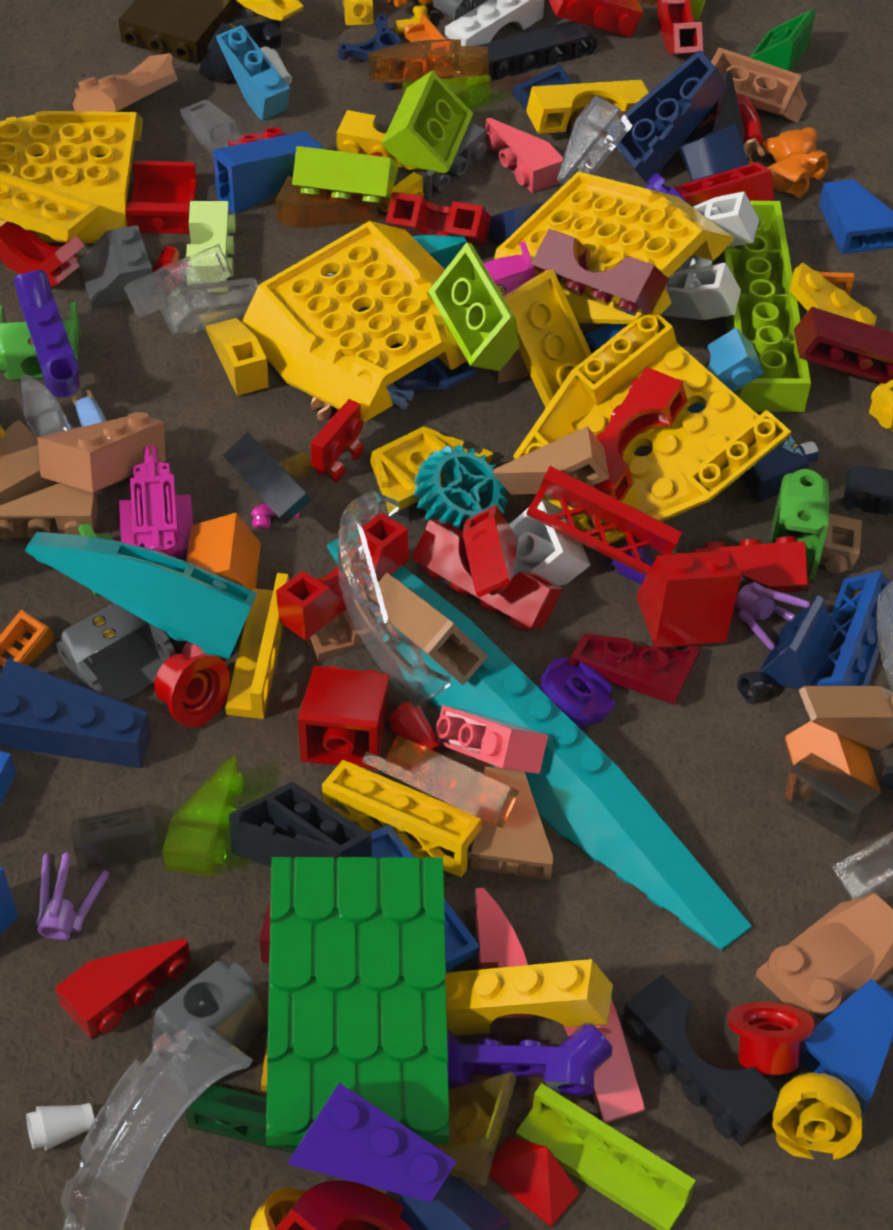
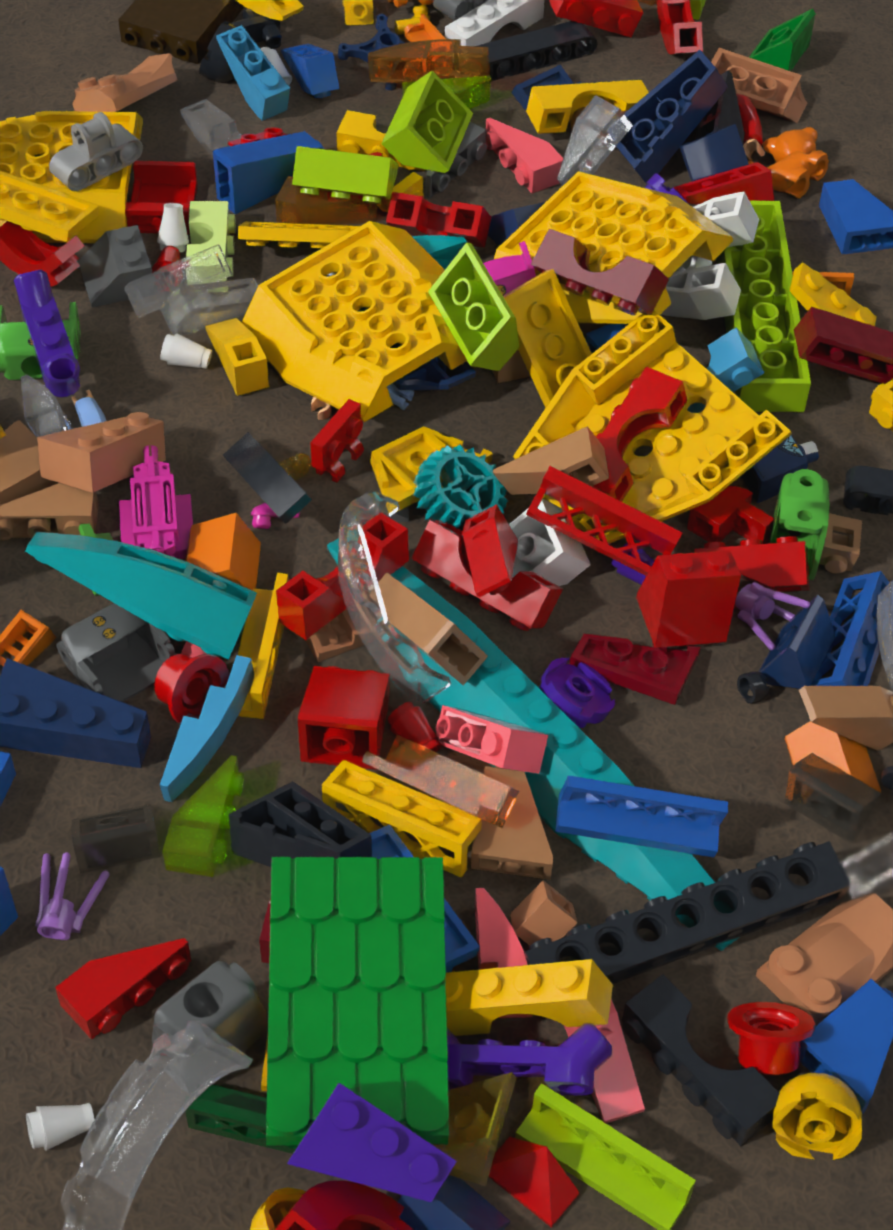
none -> light grey piece [49,112,143,191]
none -> white cone [157,203,189,252]
none -> white cone [160,333,212,369]
none -> dark azure slope [160,655,254,802]
none -> yellow plate [238,221,360,248]
none -> blue slope [281,43,340,98]
none -> nougat panel [510,880,578,945]
none -> black brick [525,841,851,984]
none -> blue fence [555,775,728,858]
none -> red brick [687,486,774,544]

